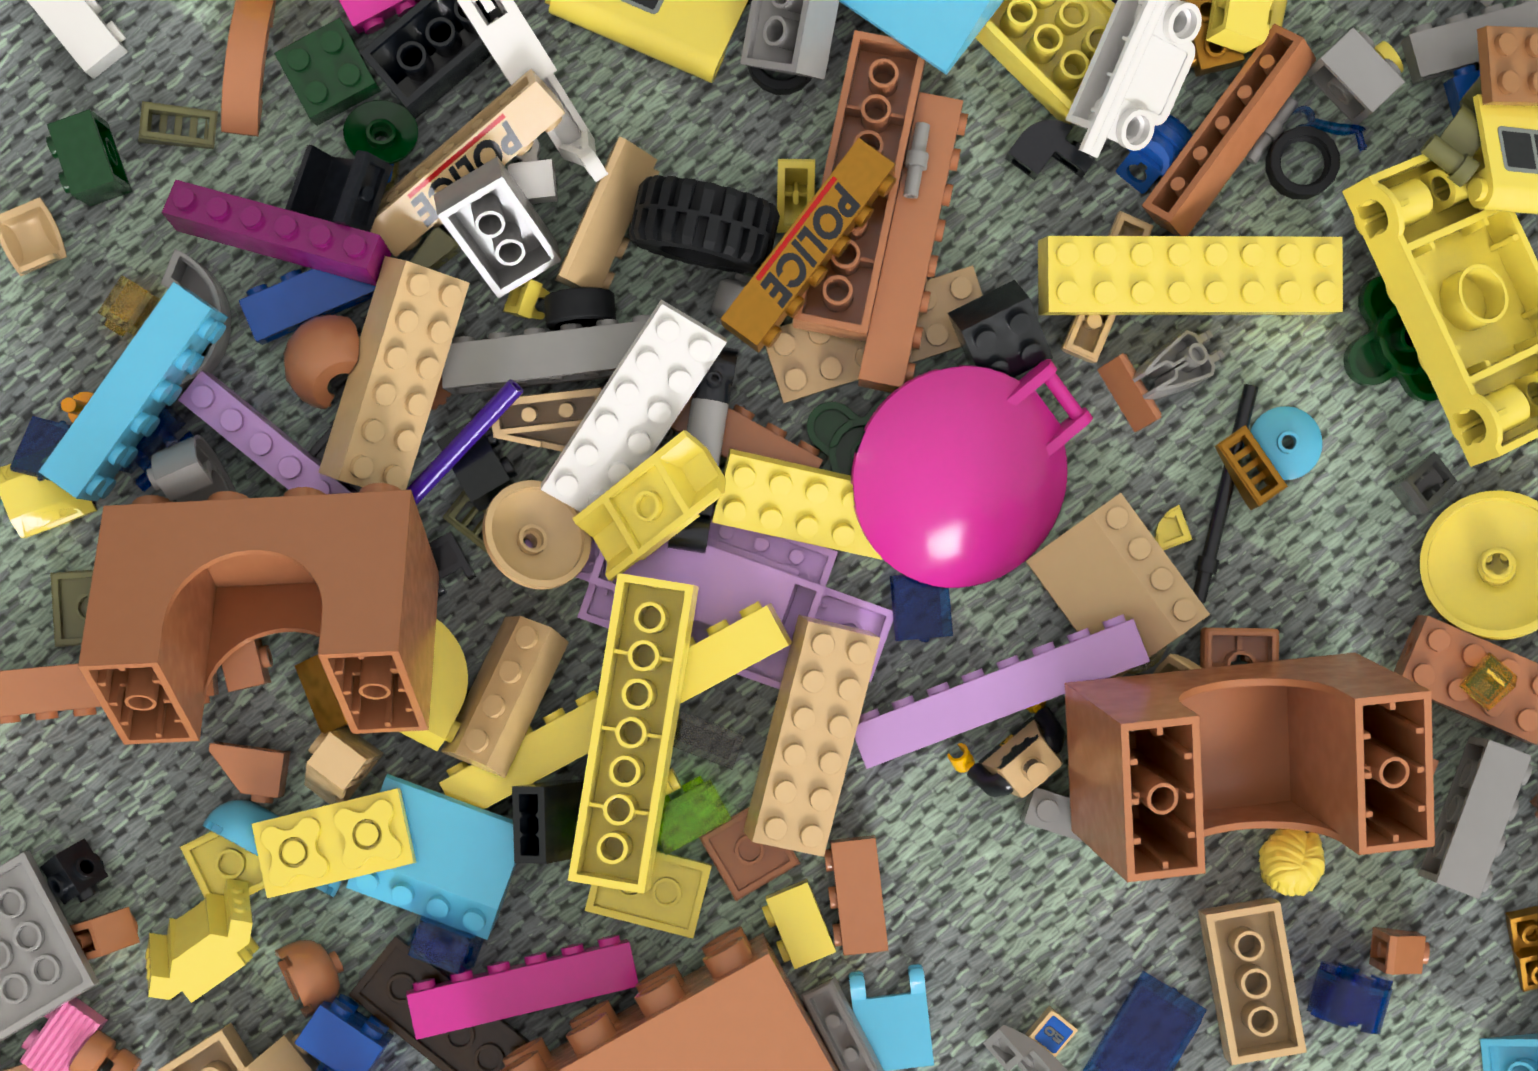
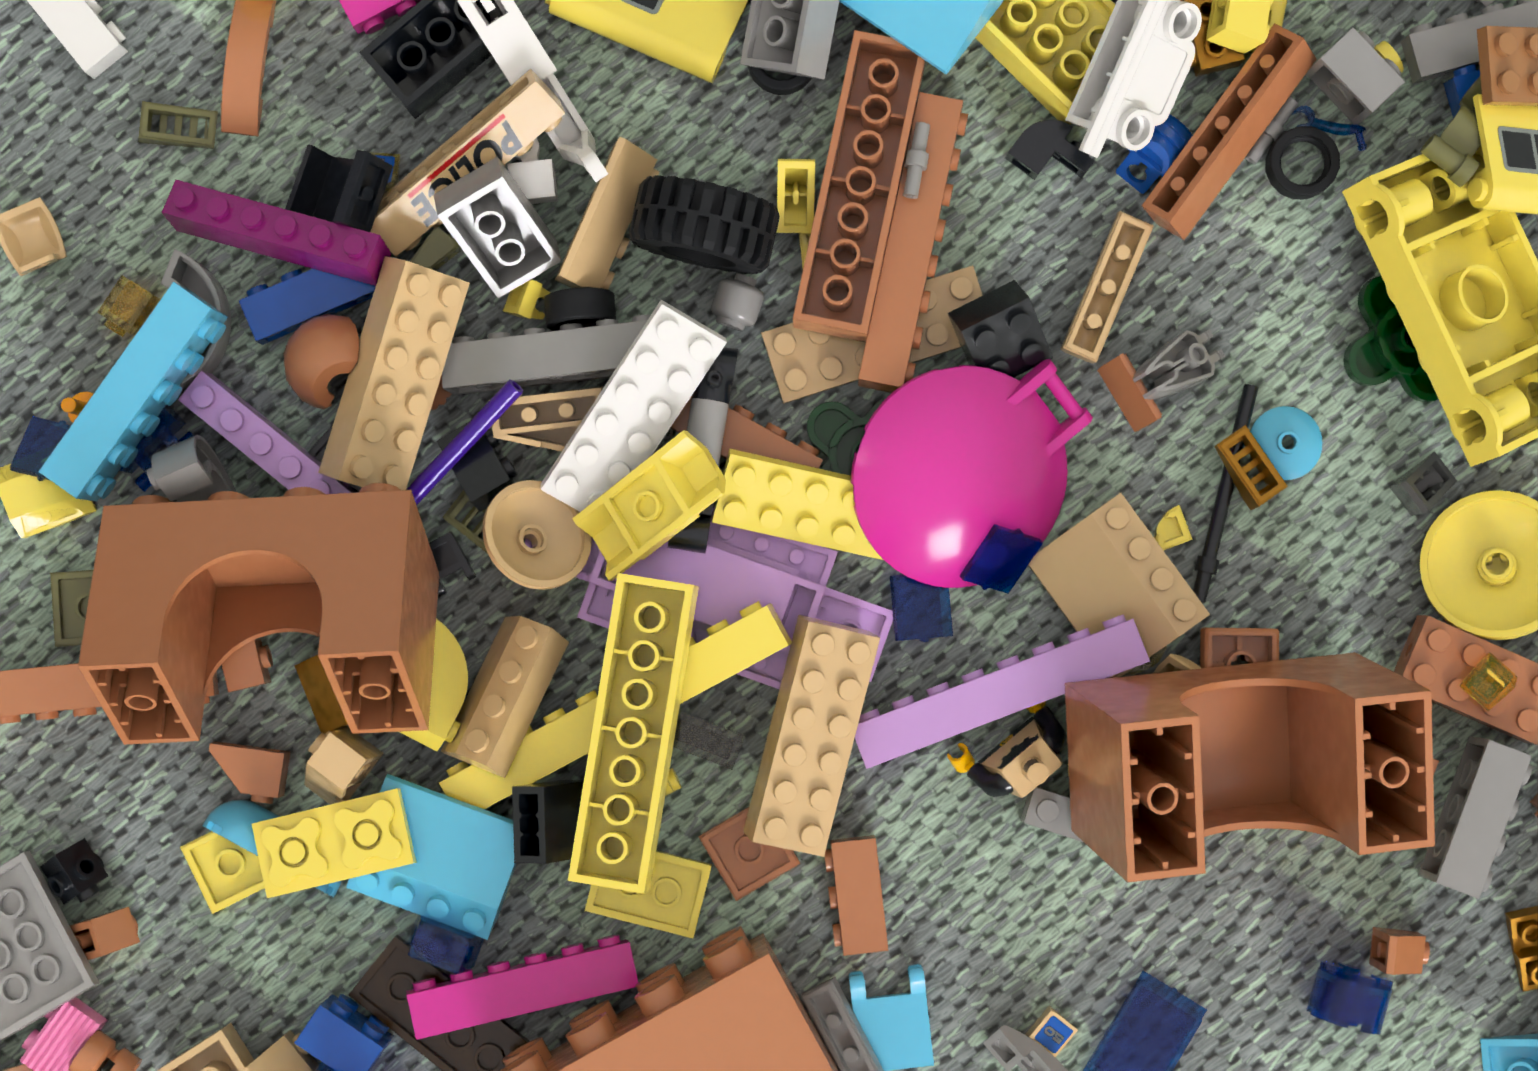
dark green brick [46,109,132,207] -> none
light yellow slope [145,879,259,1003] -> none
dark green brick [274,17,381,126] -> none
nougat cylinder [275,940,344,1018] -> none
dark green dish [343,100,418,164] -> none
clear neon green brick [658,775,732,855] -> none
pearl gold brick [721,138,897,353] -> none
light yellow brick [762,879,836,969] -> none
light yellow brick [1038,236,1343,315] -> none
tan brick [1198,897,1307,1065] -> none
light yellow hair [1258,829,1325,897] -> none
none -> clear blue piece [960,524,1043,594]

